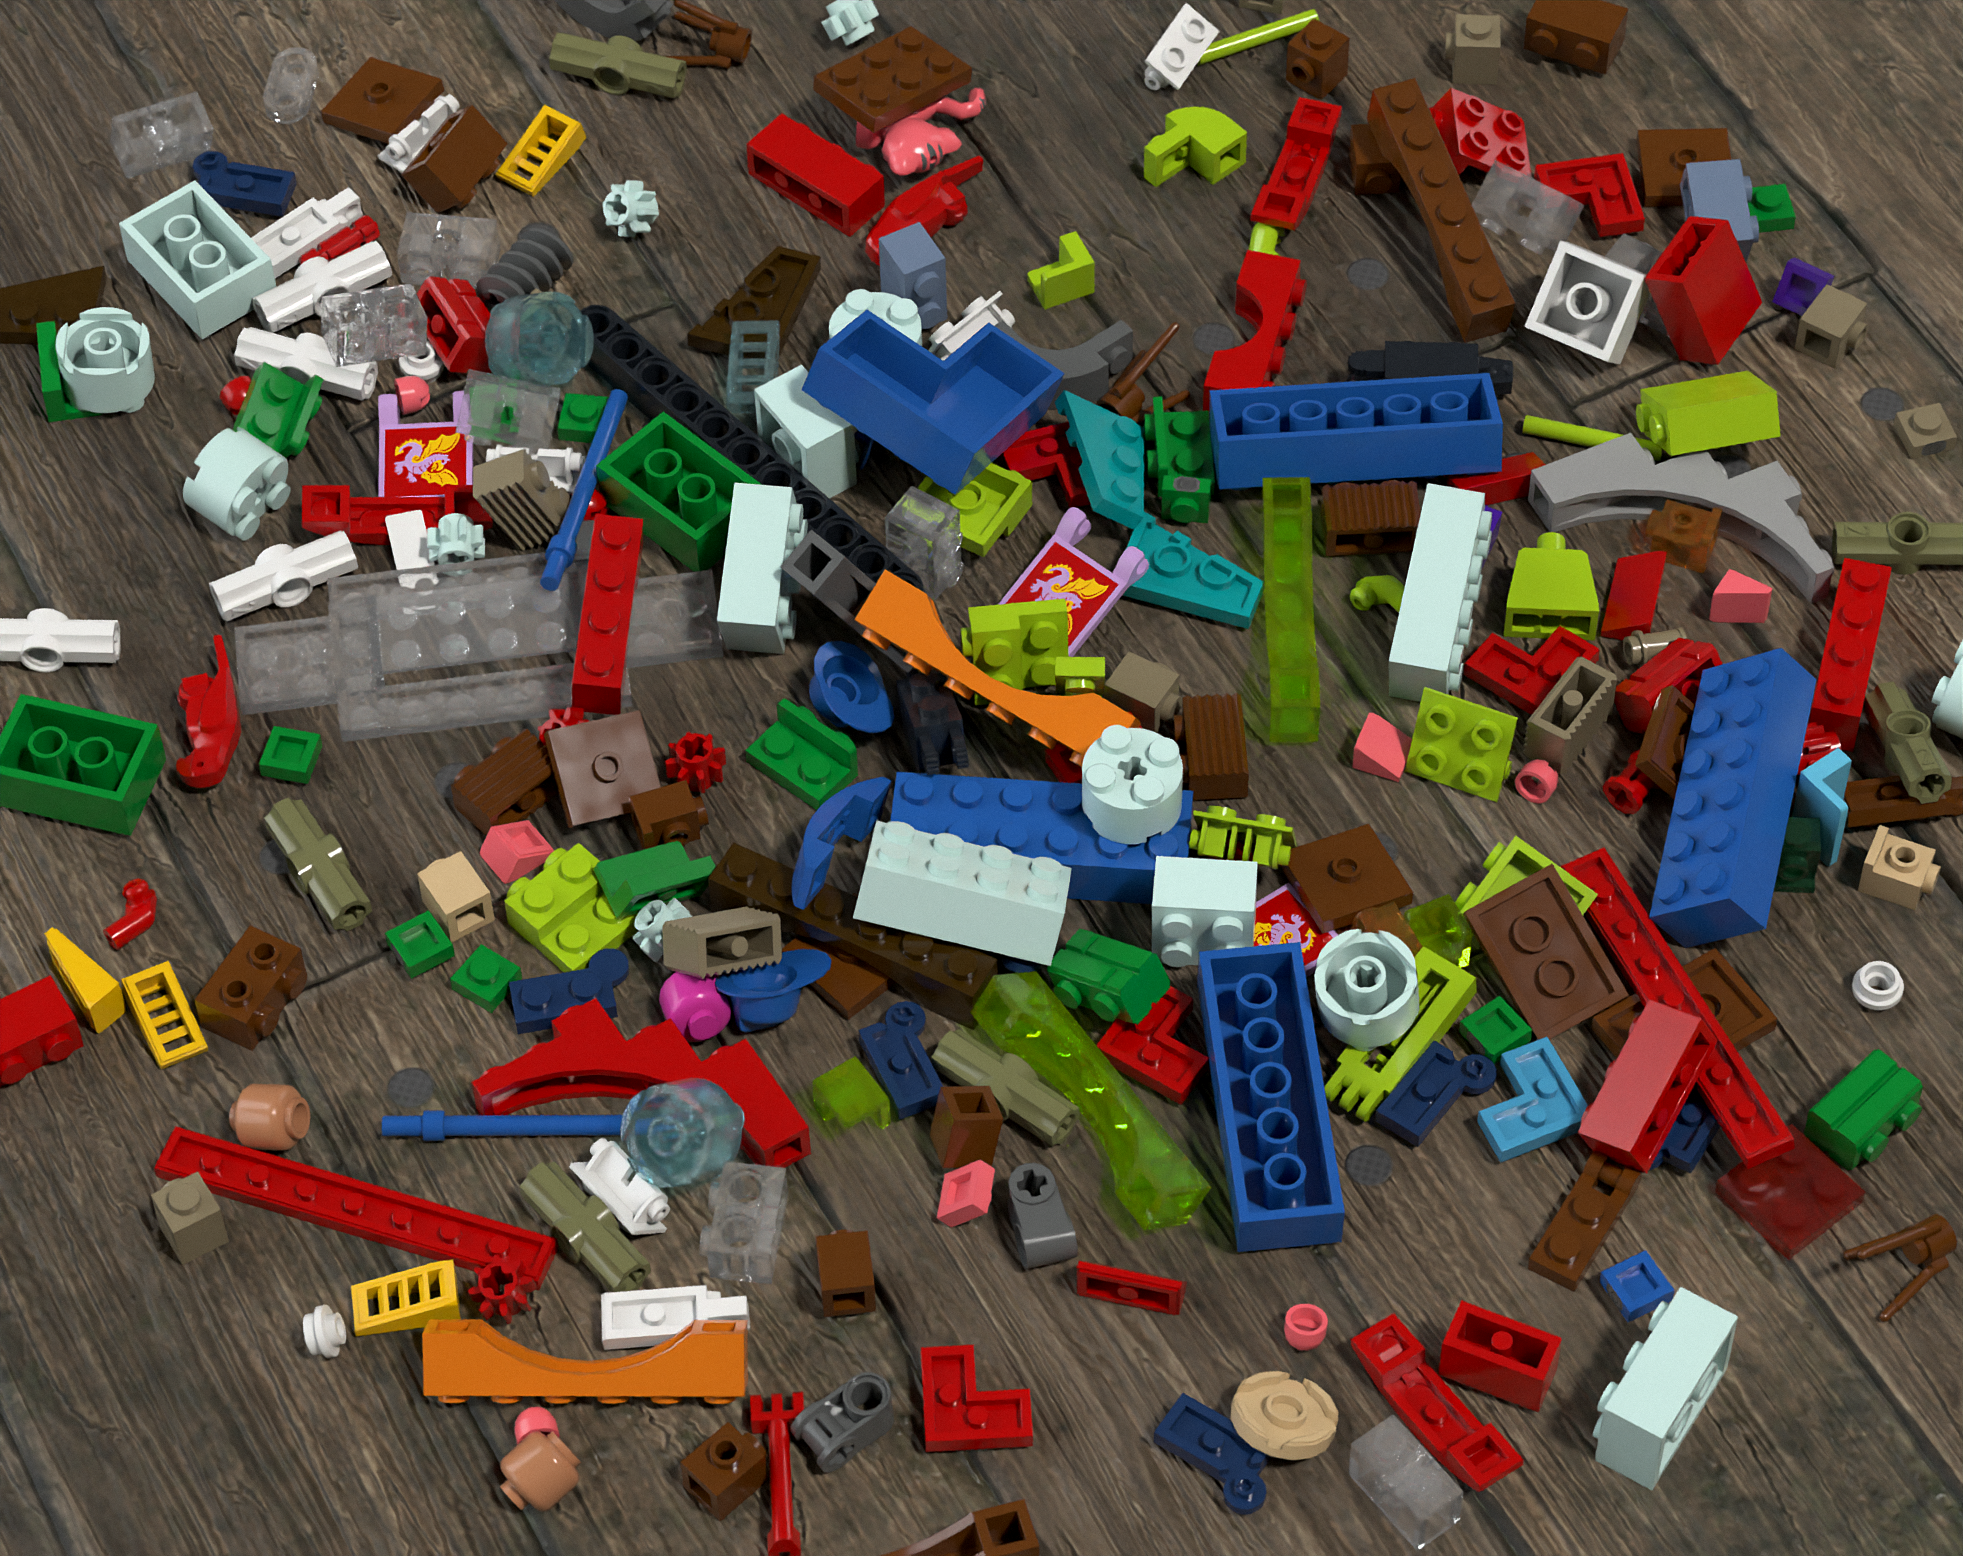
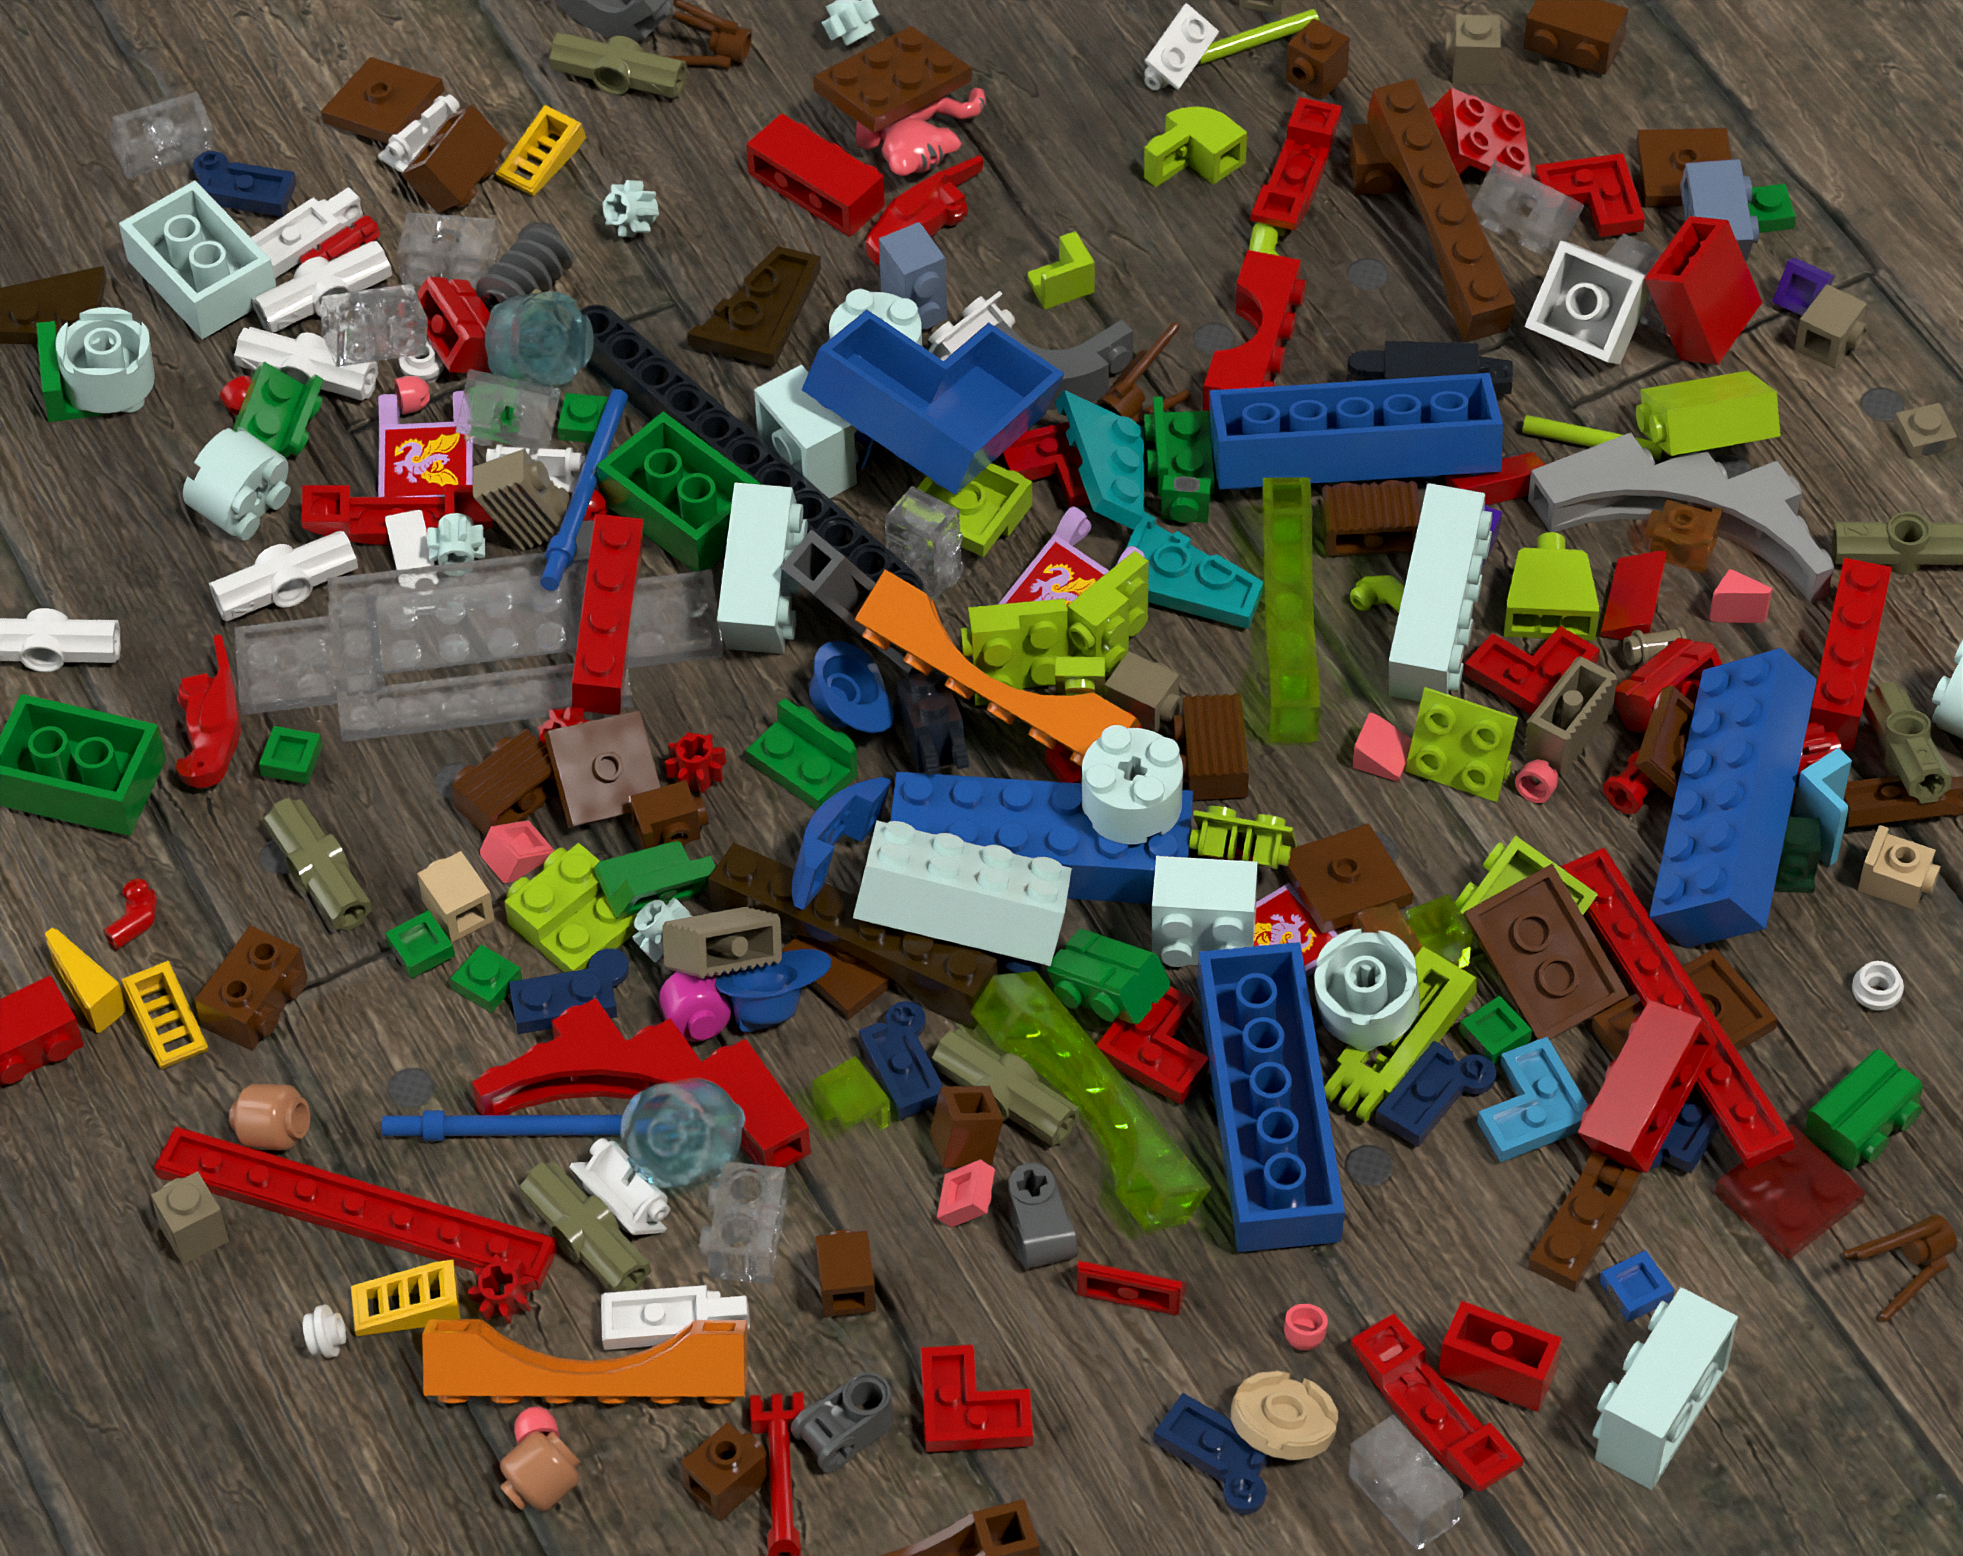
clear plate [263,47,319,124] -> none
clear light blue slope [726,321,780,413] -> none
none -> lime plate [1067,550,1149,677]

